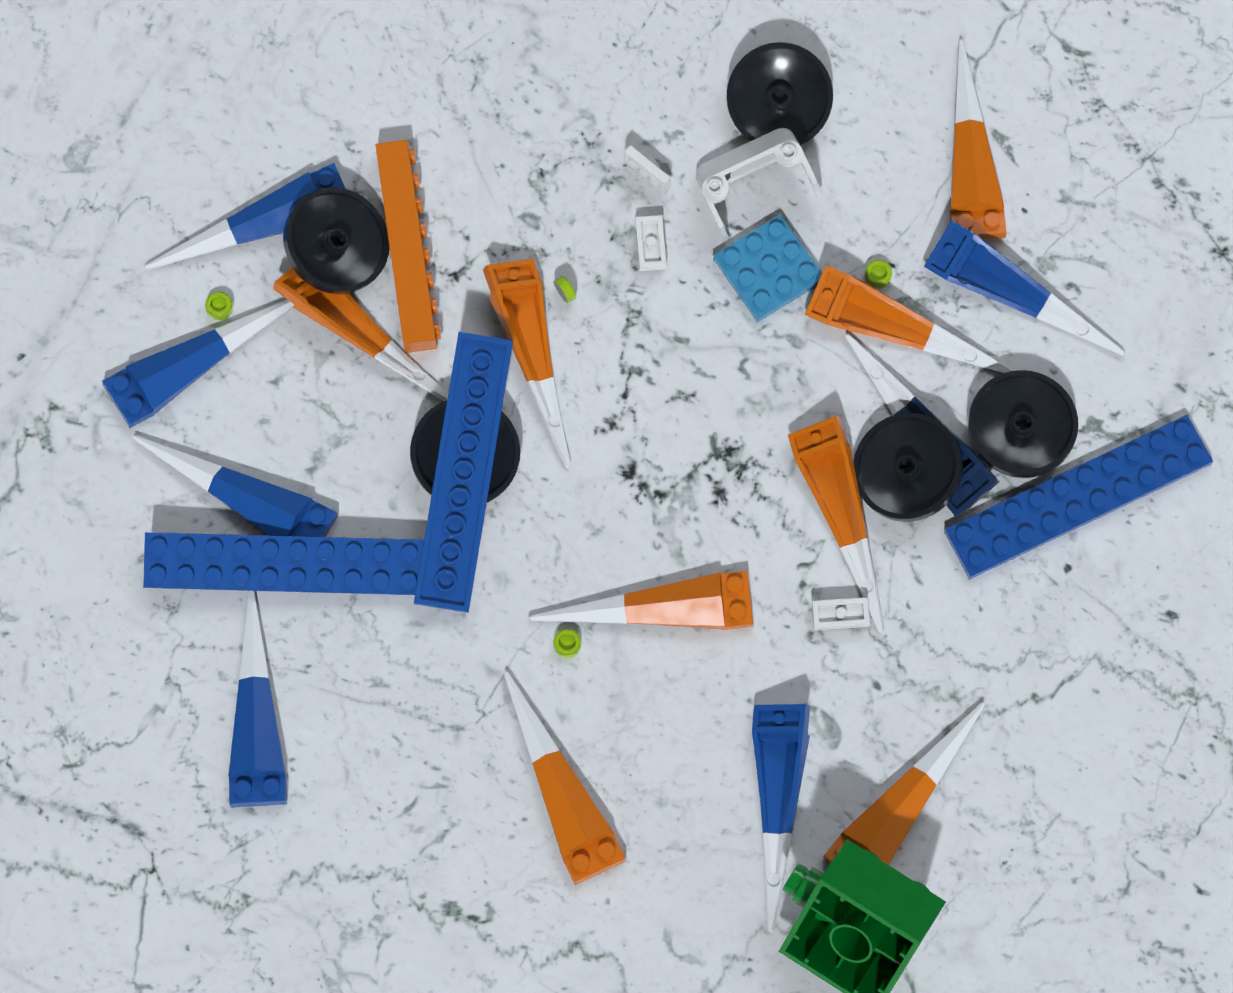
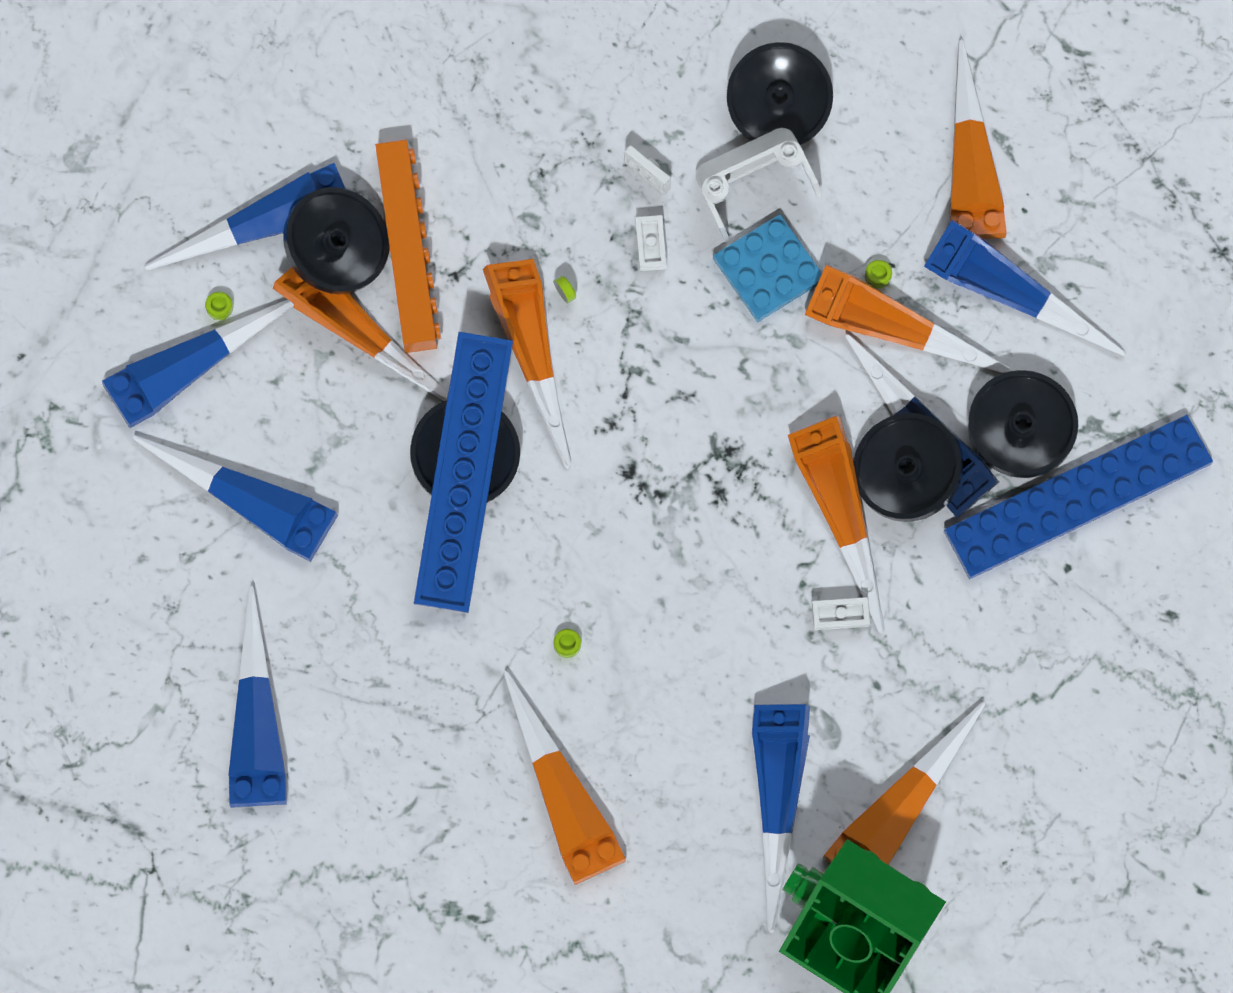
blue plate [143,532,424,595] -> none
orange plate [528,571,754,630] -> none

